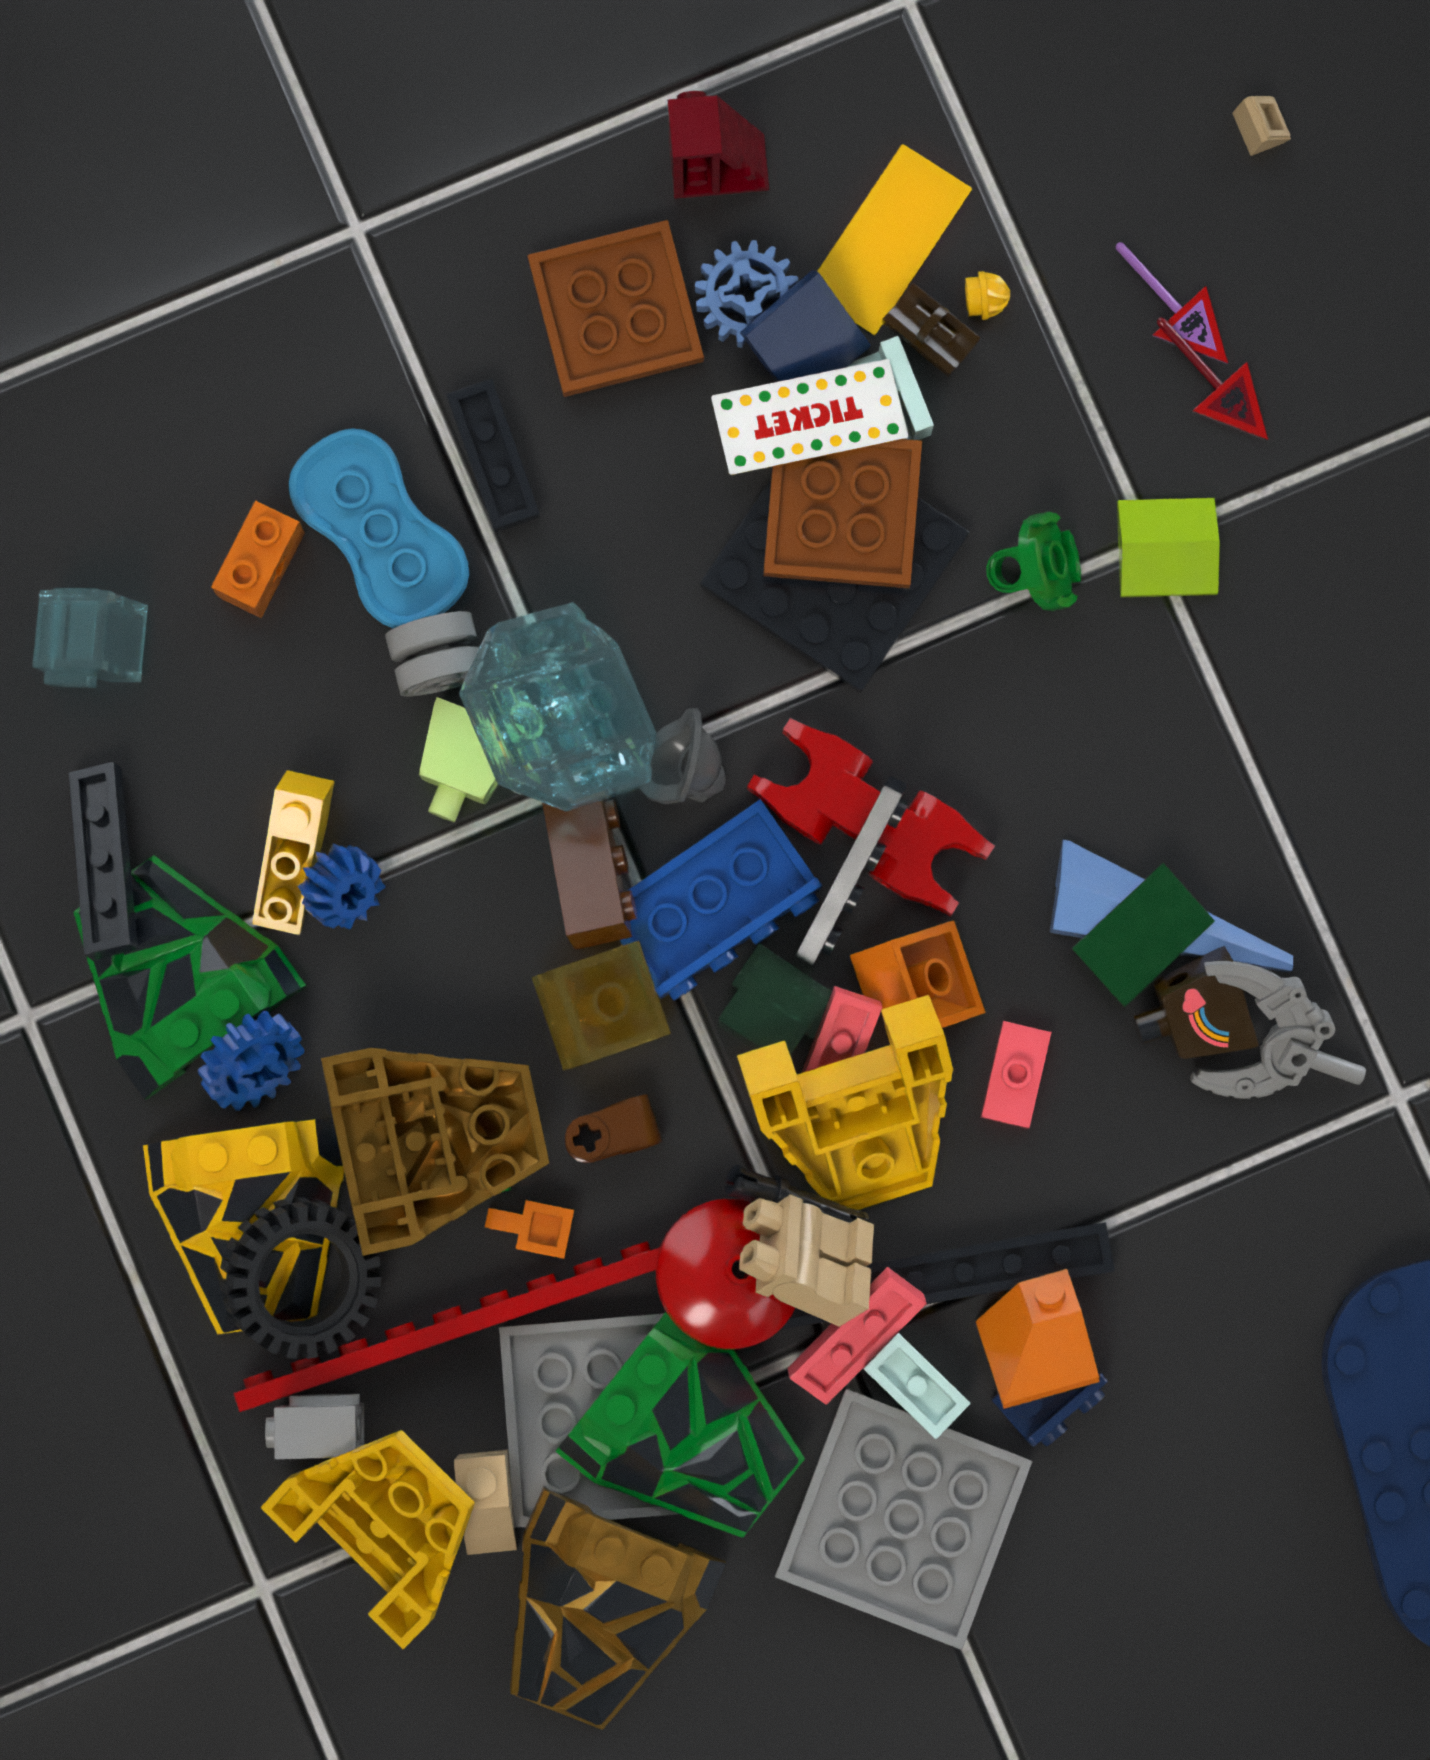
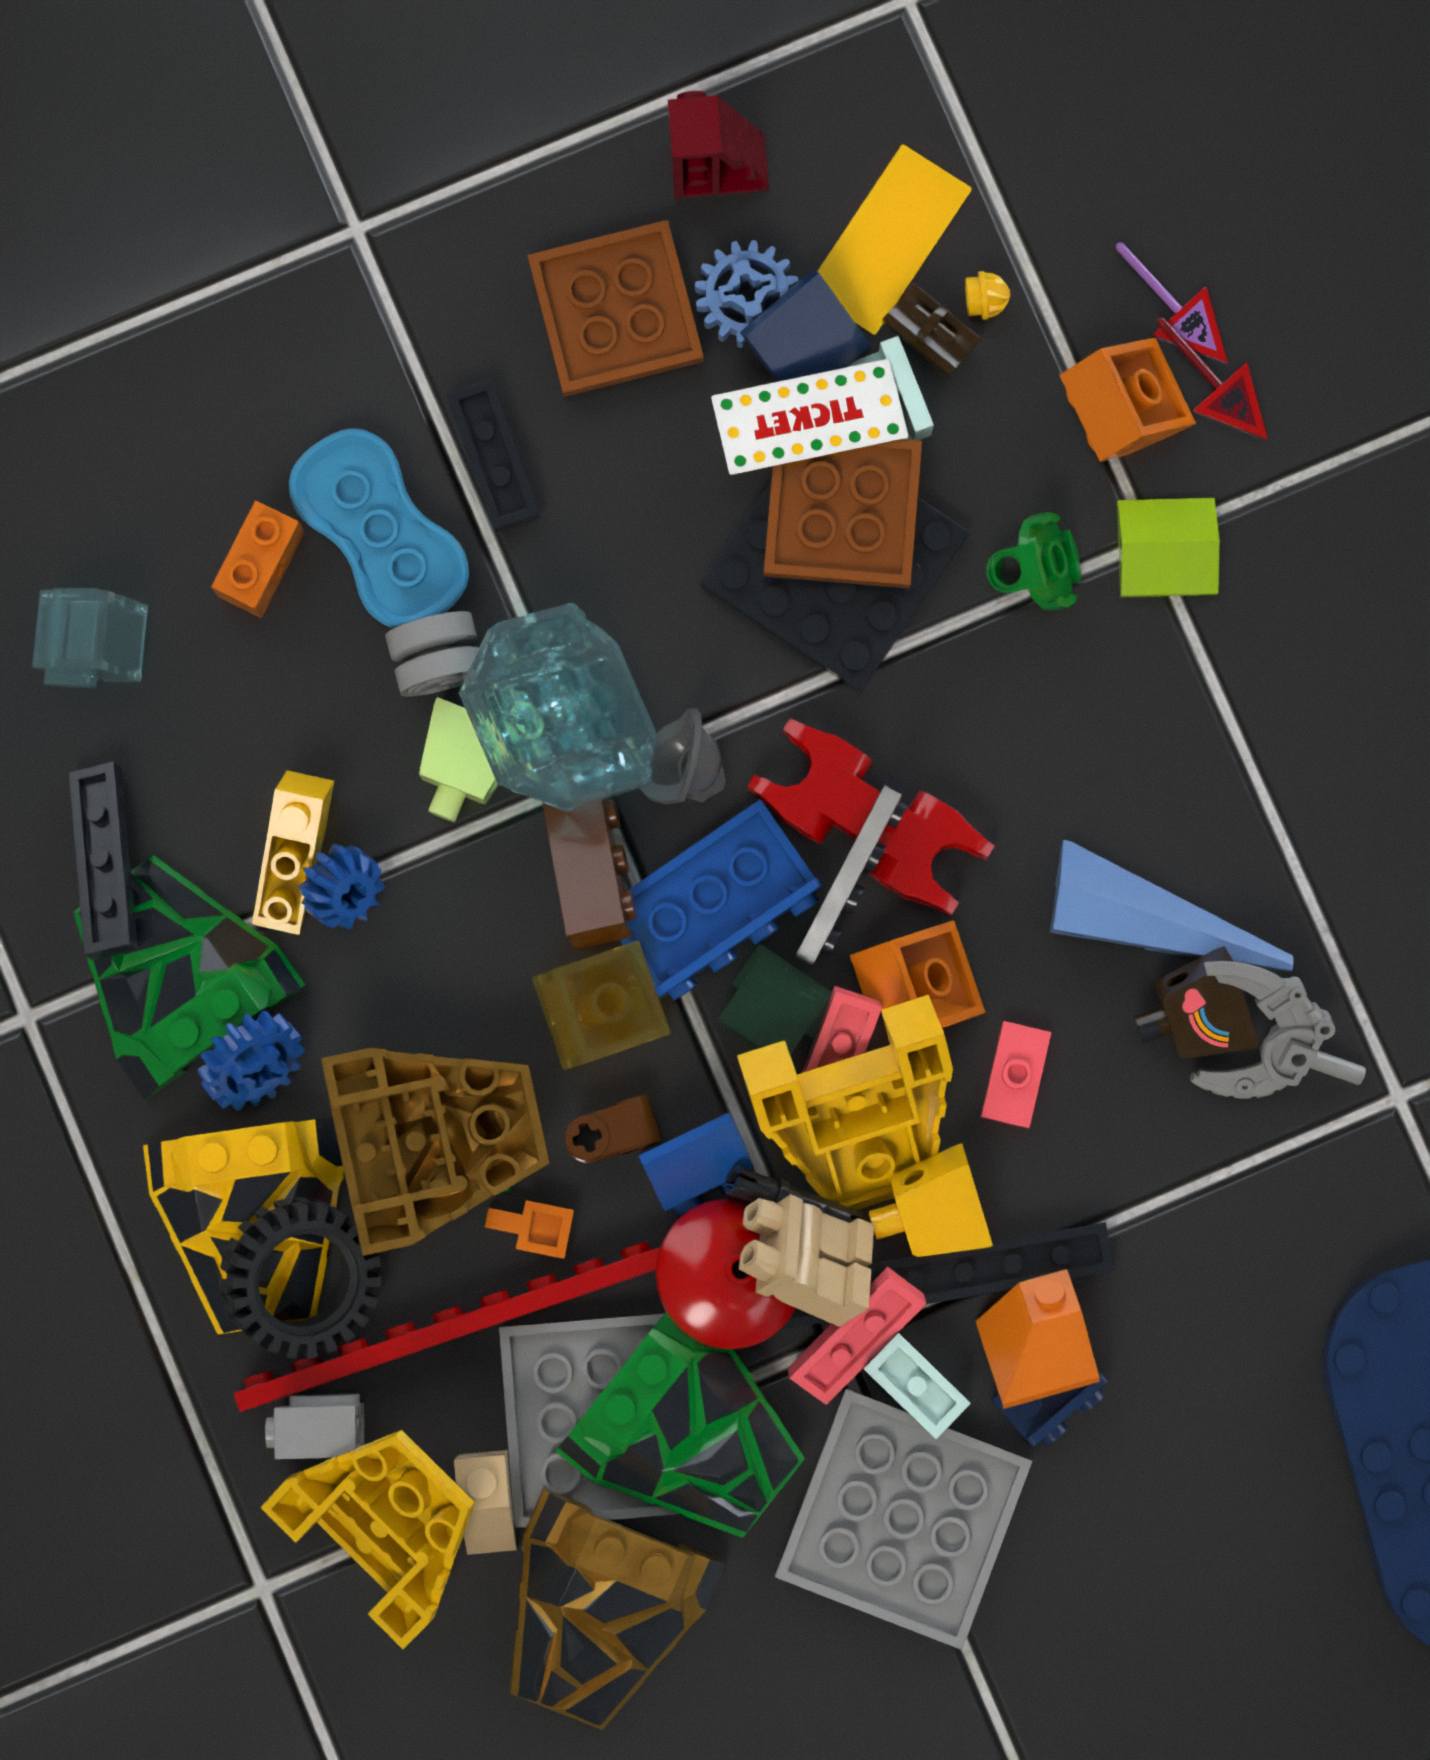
dark green sticker [1072,863,1215,1007] -> none
tan slope [1232,96,1291,156] -> none
none -> blue slope [638,1113,754,1216]
none -> yellow torso [869,1143,993,1257]
none -> orange slope [1059,337,1196,462]

